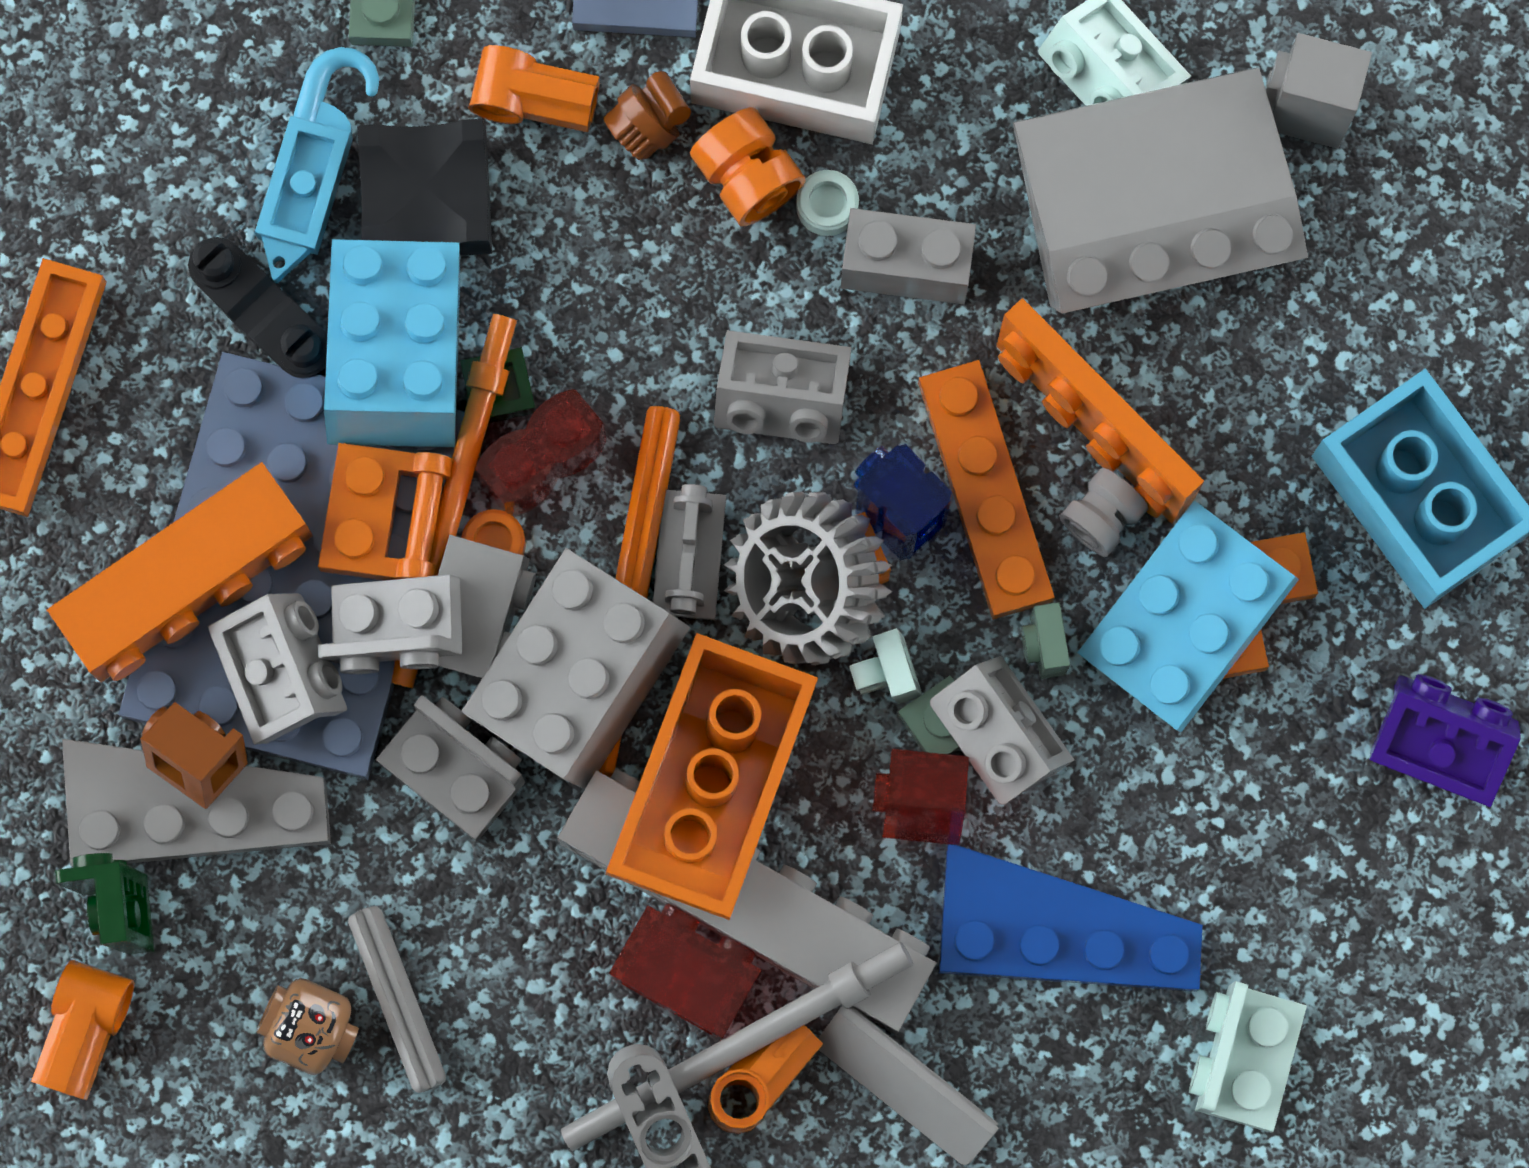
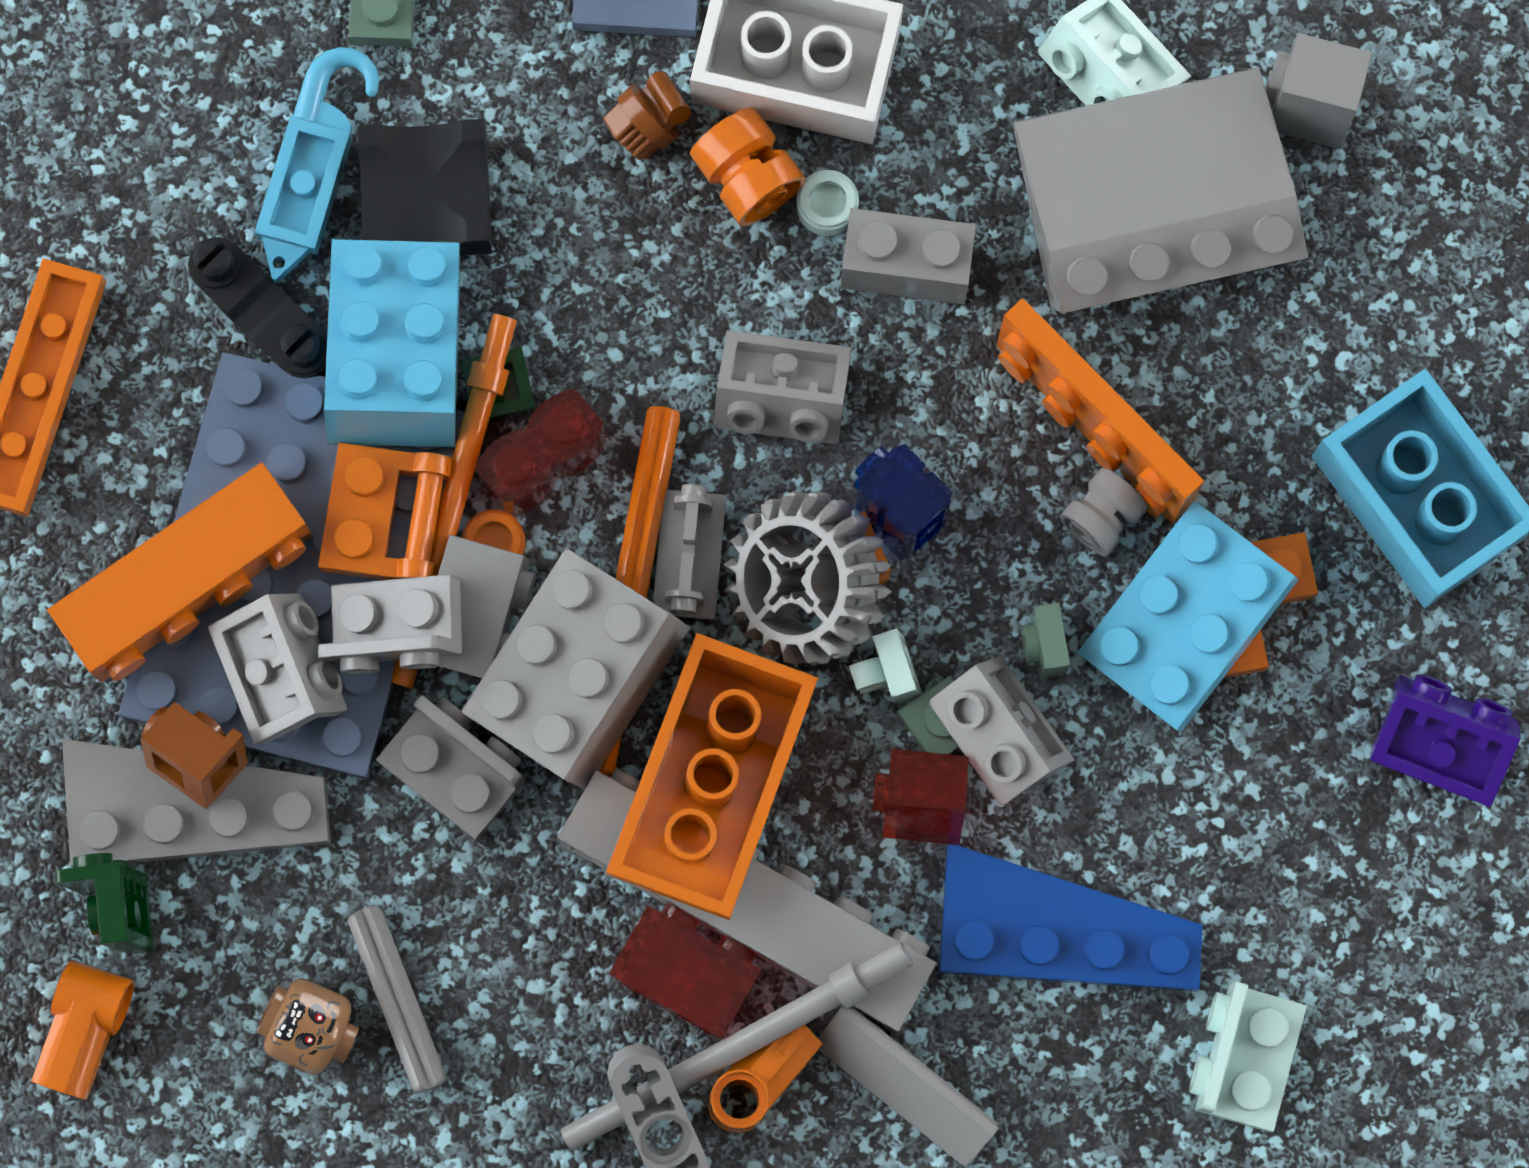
orange piece [468,45,600,132] -> none
orange plate [918,360,1055,620] -> none

